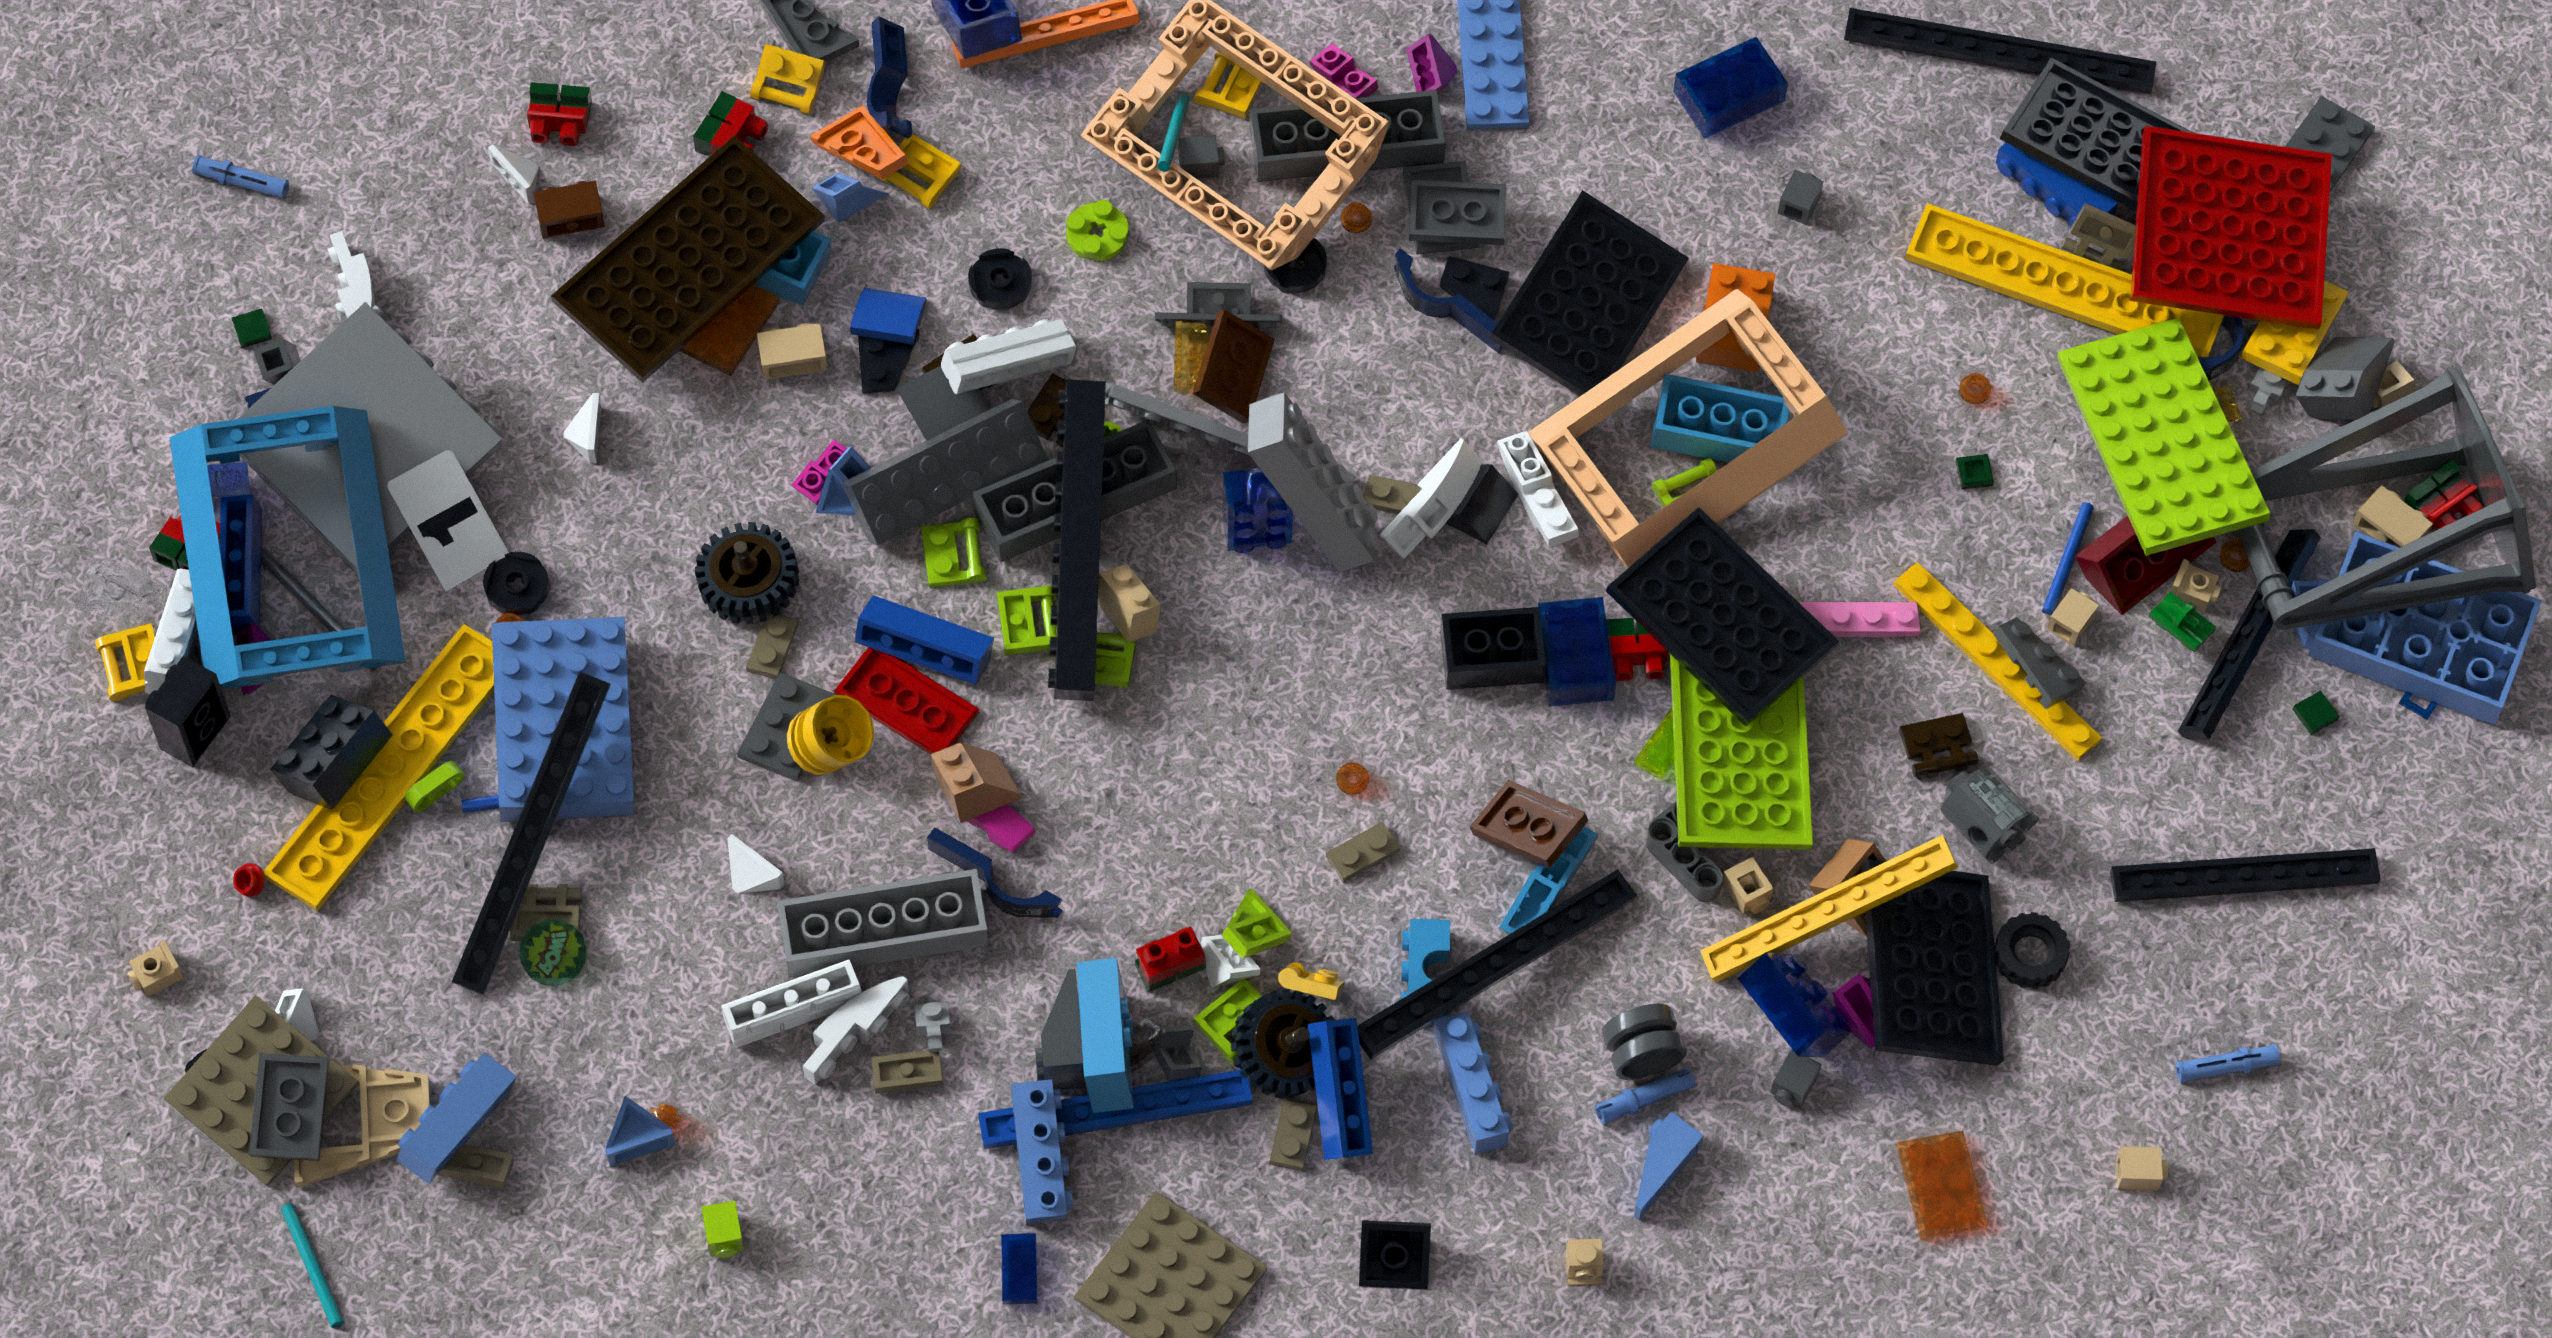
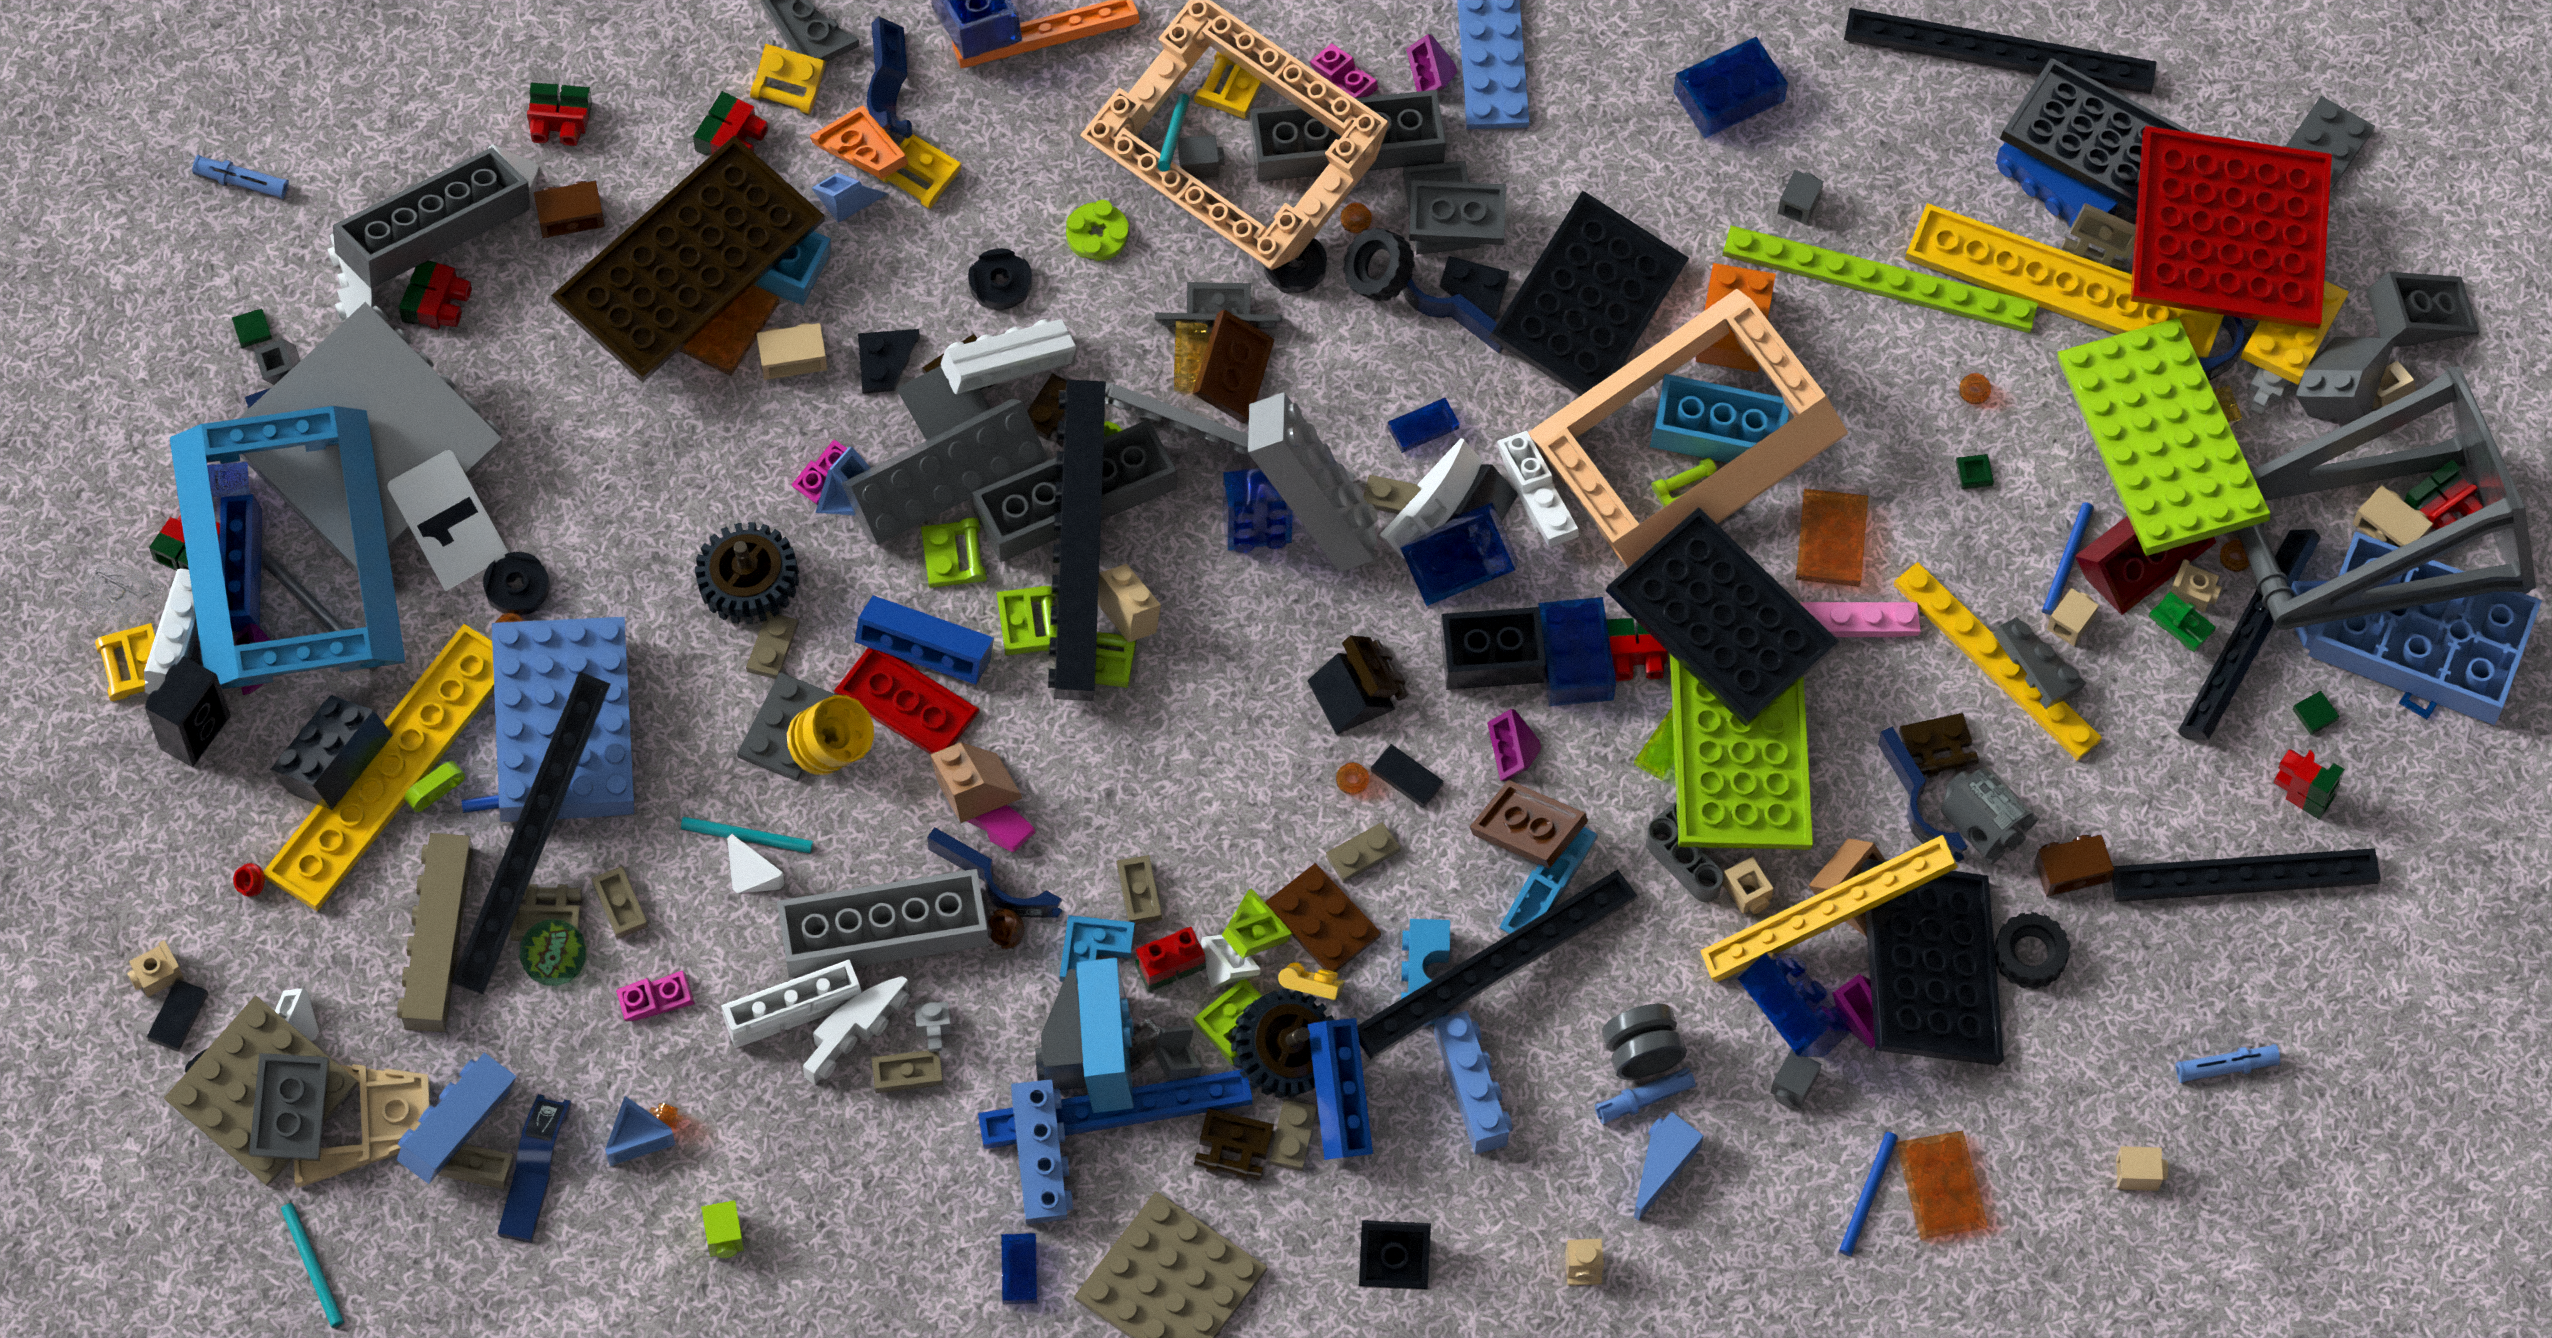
white slope [564,393,602,464] -> none
blue slope [850,288,926,344] -> none
none -> black tile [147,979,208,1052]
none -> dark grey brick [333,147,530,289]
none -> dark tan brick [397,833,473,1032]
none -> red hips [399,260,472,330]
none -> dark blue piece [497,1094,571,1243]
none -> dark tan plate [591,866,648,940]
none -> dark pink slope [616,970,695,1022]
none -> teal bar [681,816,814,854]
none -> reddish brown plate [988,909,1025,949]
none -> dark azure plate [1059,915,1135,984]
none -> dark tan plate [1116,855,1162,925]
none -> dark brown plate [1194,1109,1274,1181]
none -> reddish brown plate [1265,863,1381,972]
none -> black slope [1307,653,1395,735]
none -> dark brown plate [1342,635,1408,701]
none -> black tyre [1343,227,1415,301]
none -> black tile [1371,744,1444,808]
none -> clear blue plate [1387,398,1460,453]
none -> clear blue slope [1400,502,1518,606]
none -> magenta slope [1487,709,1541,781]
none -> lime plate [1722,225,2038,334]
none -> clear orange plate [1795,488,1868,587]
none -> blue bar [1839,1132,1898,1257]
none -> dark blue piece [1878,726,1968,862]
none -> reddish brown brick [2034,835,2114,897]
none -> hips [2274,749,2345,820]
none -> dark grey slope [2366,272,2479,347]

